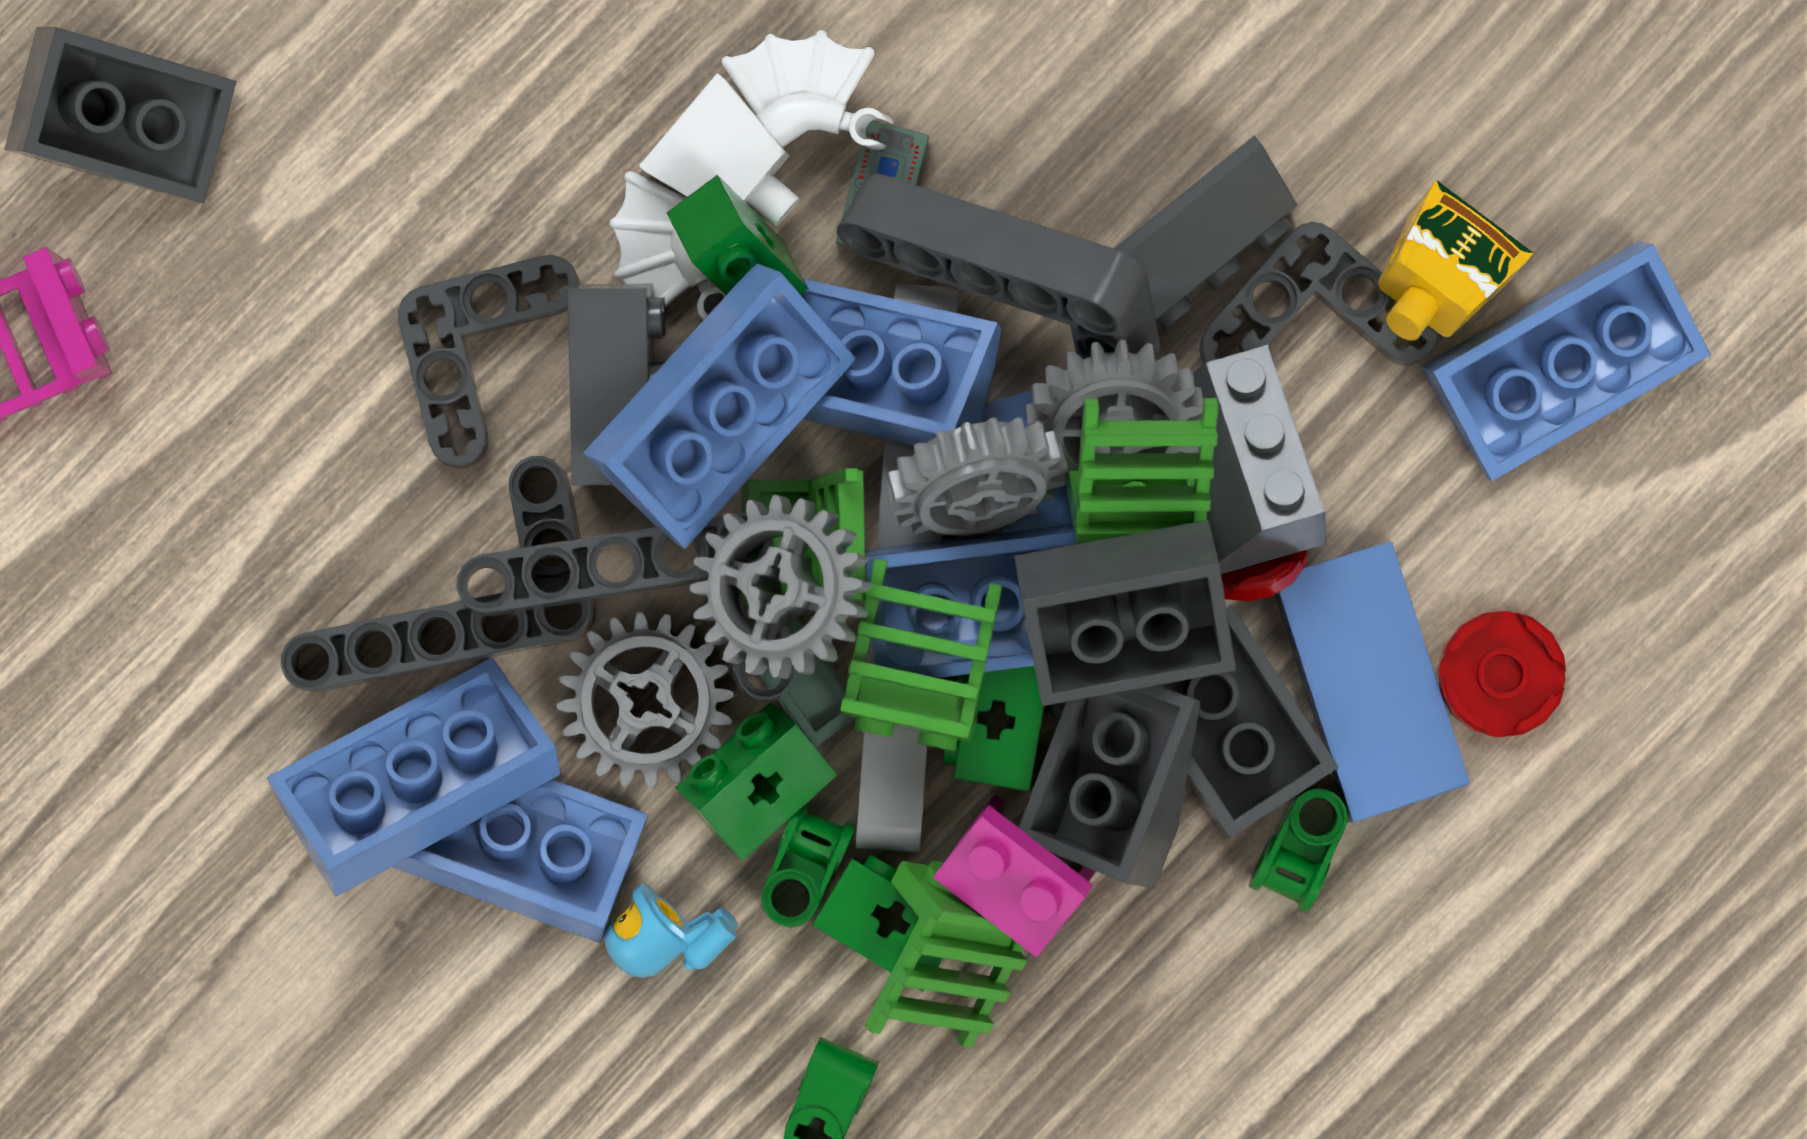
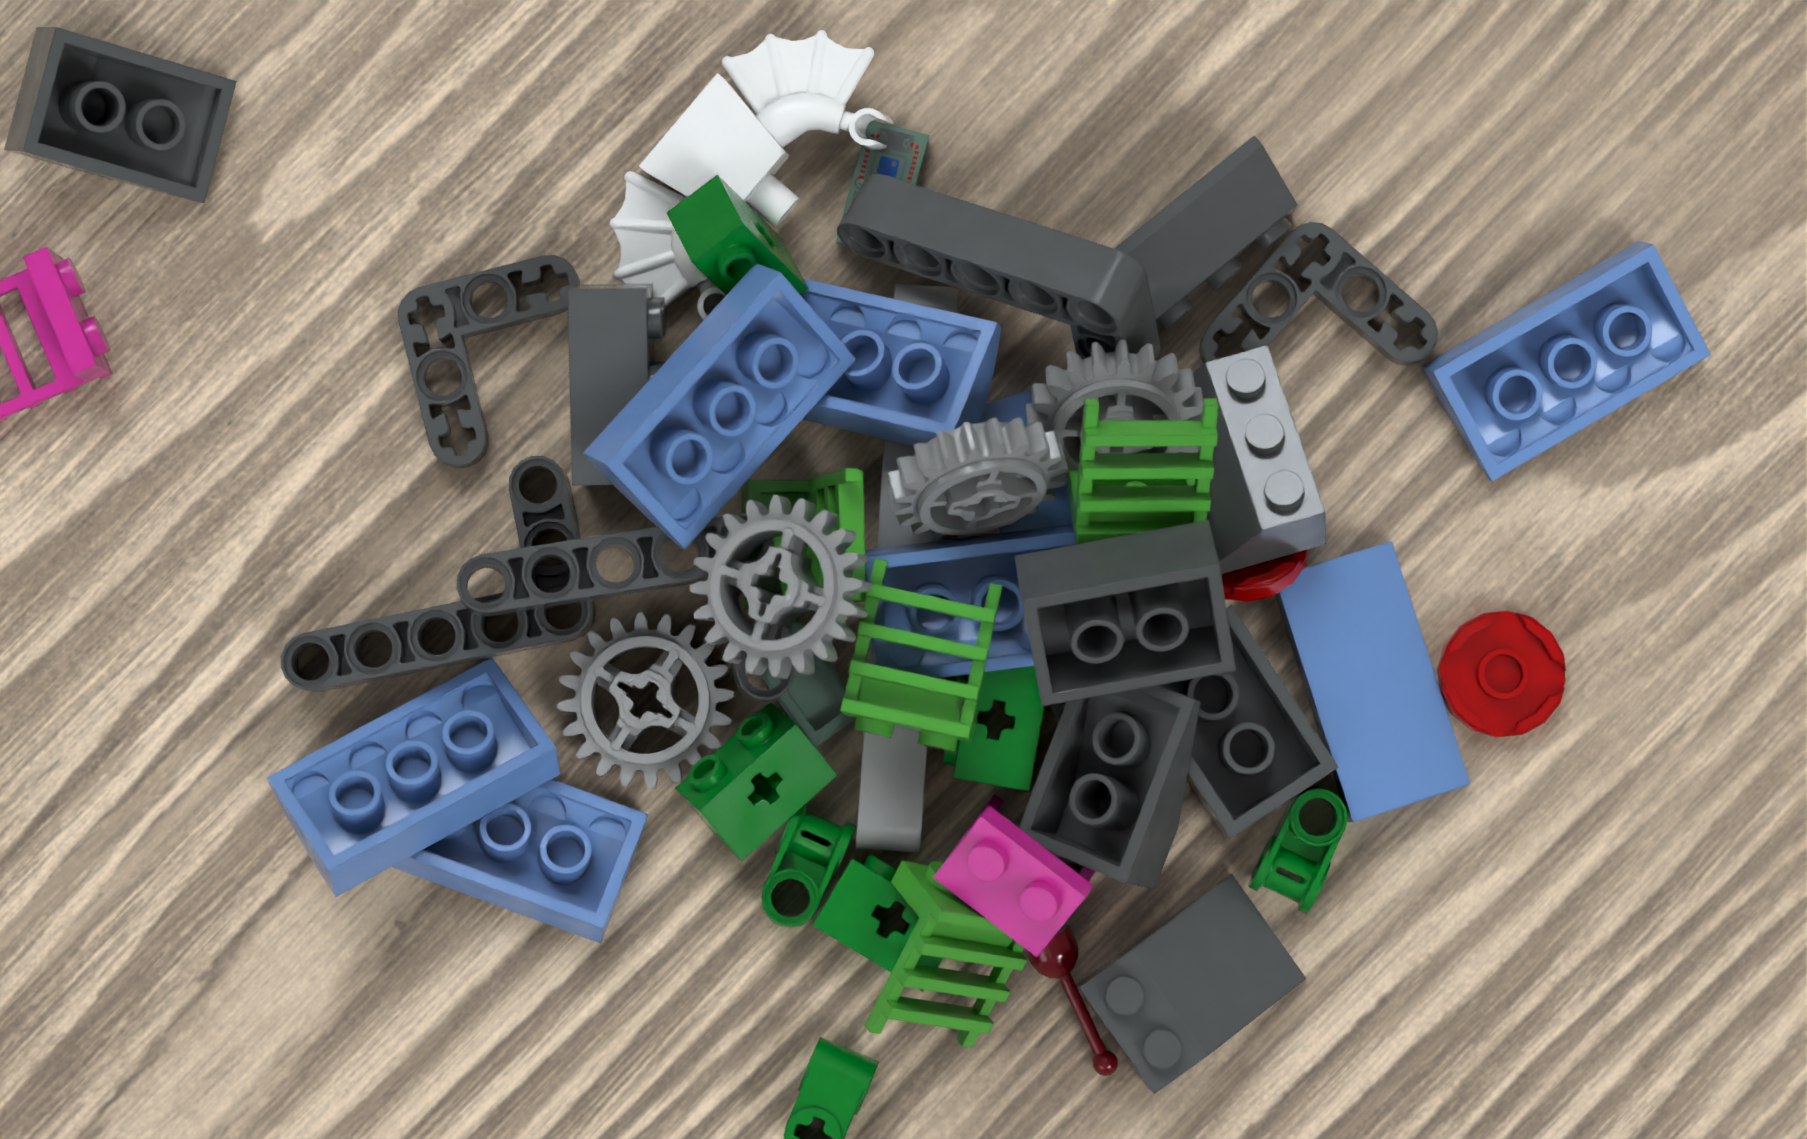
medium azure piece [604,882,739,978] -> none
torso [1378,180,1533,340] -> none
none -> dark red hinge [1024,925,1118,1076]
none -> dark grey slope [1076,874,1306,1094]

